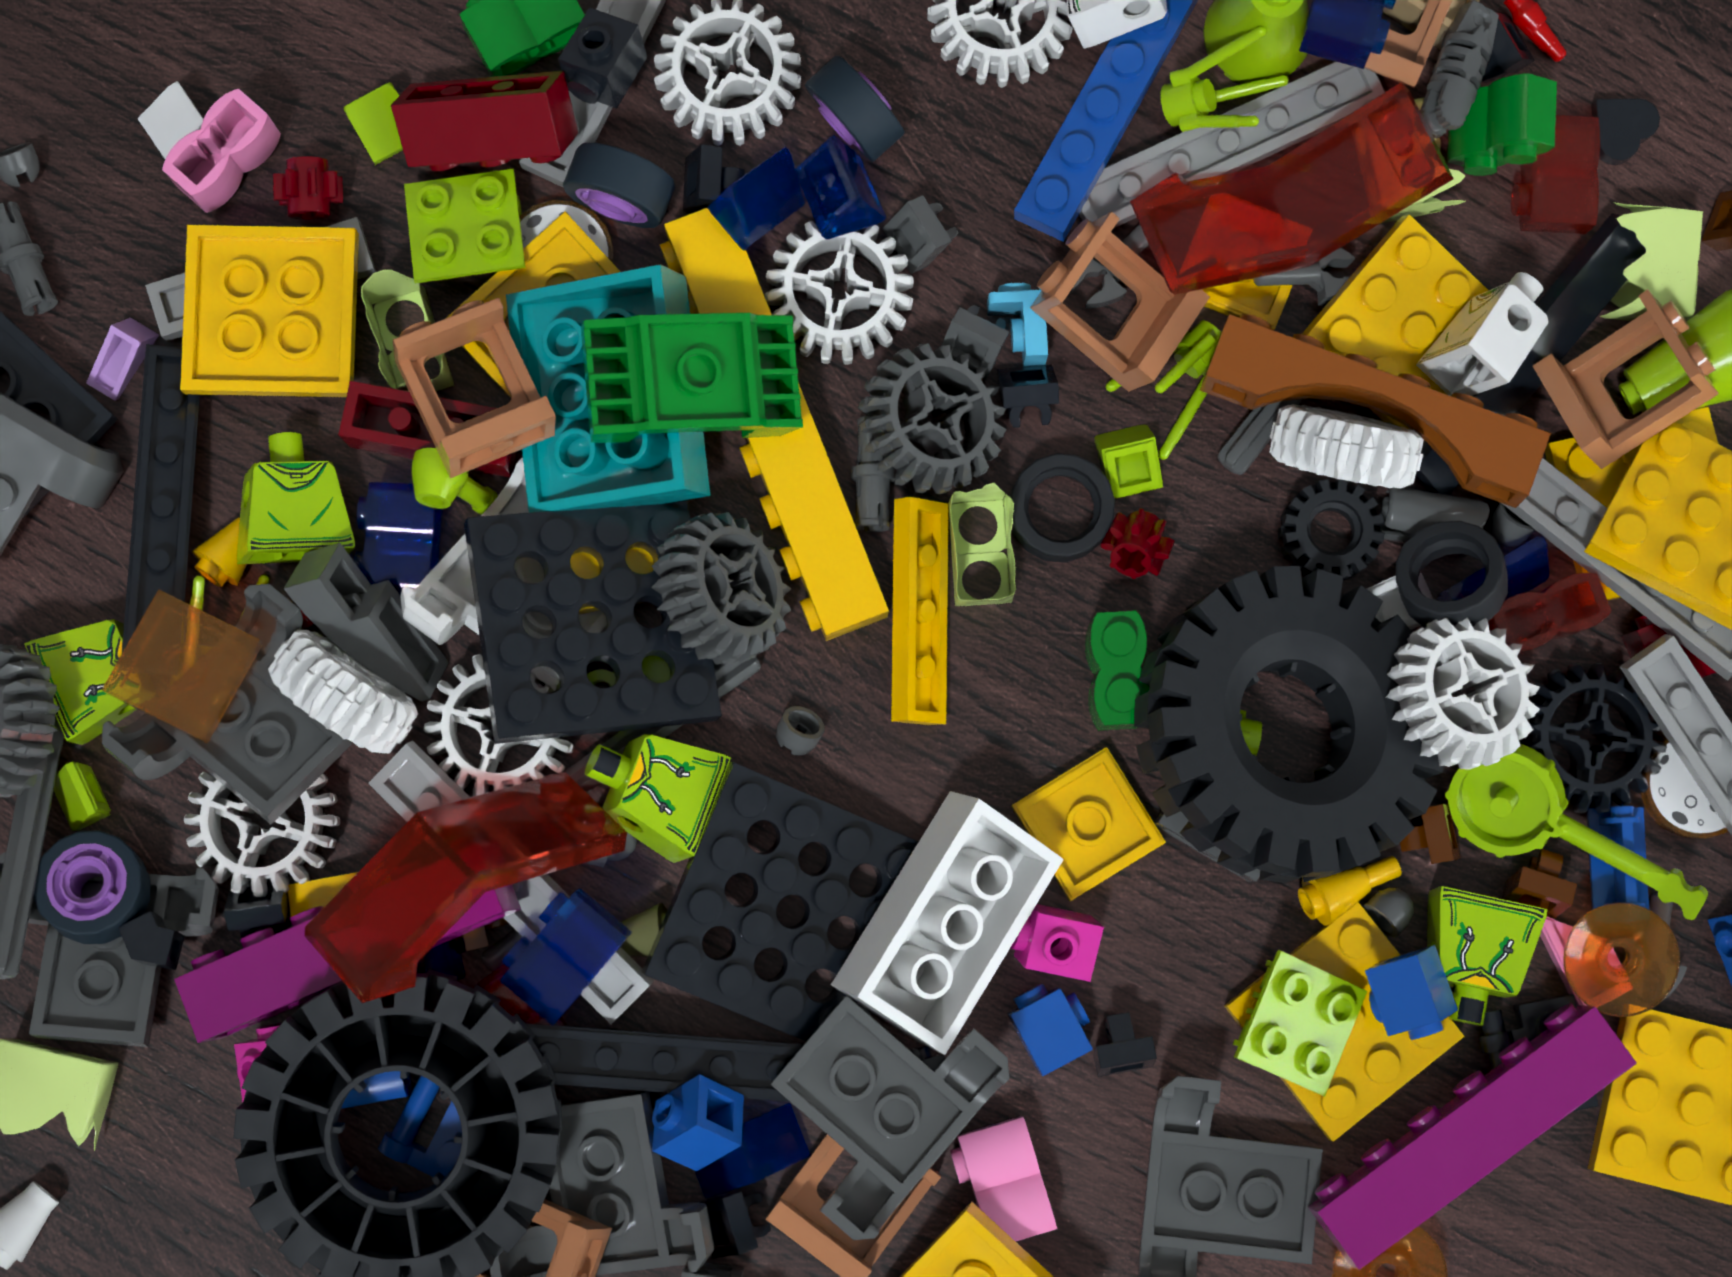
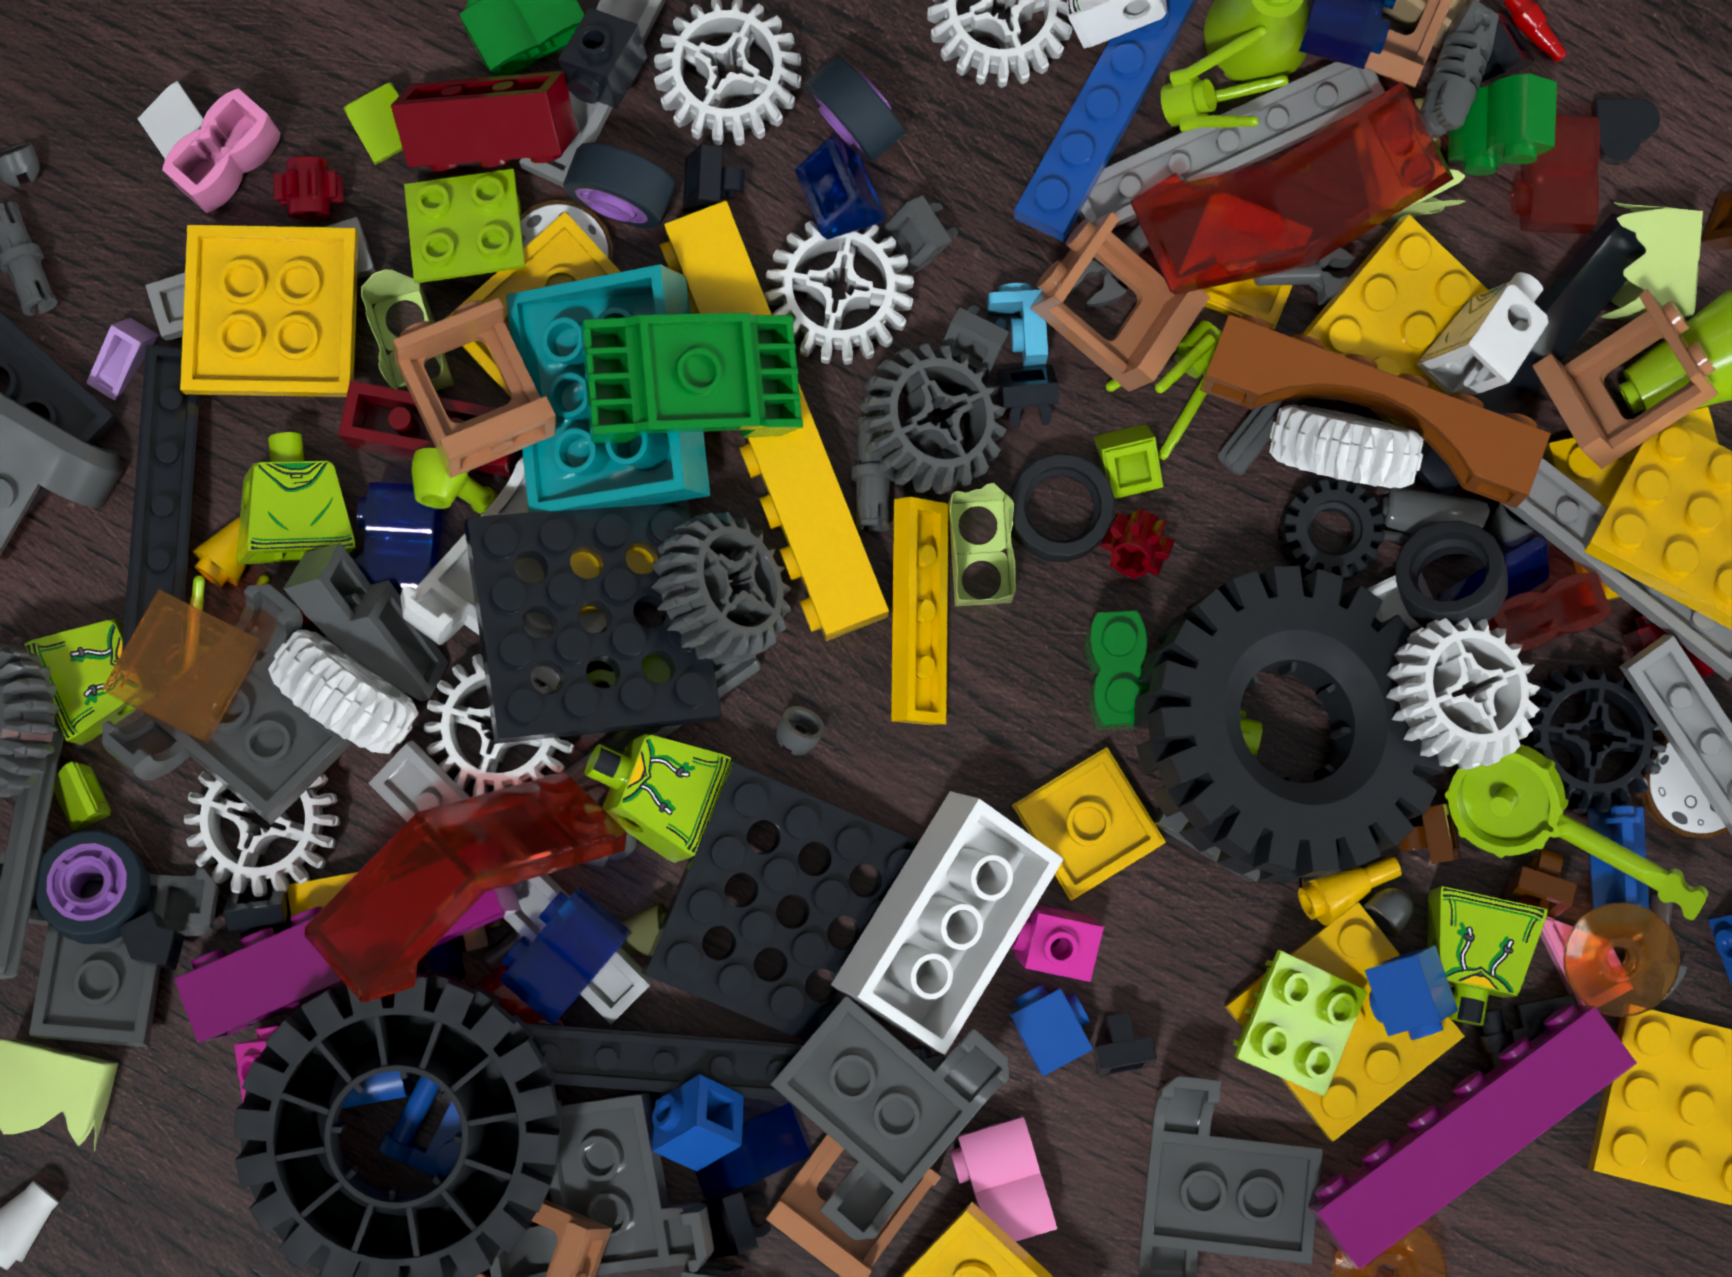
clear blue slope [707,146,805,251] -> none

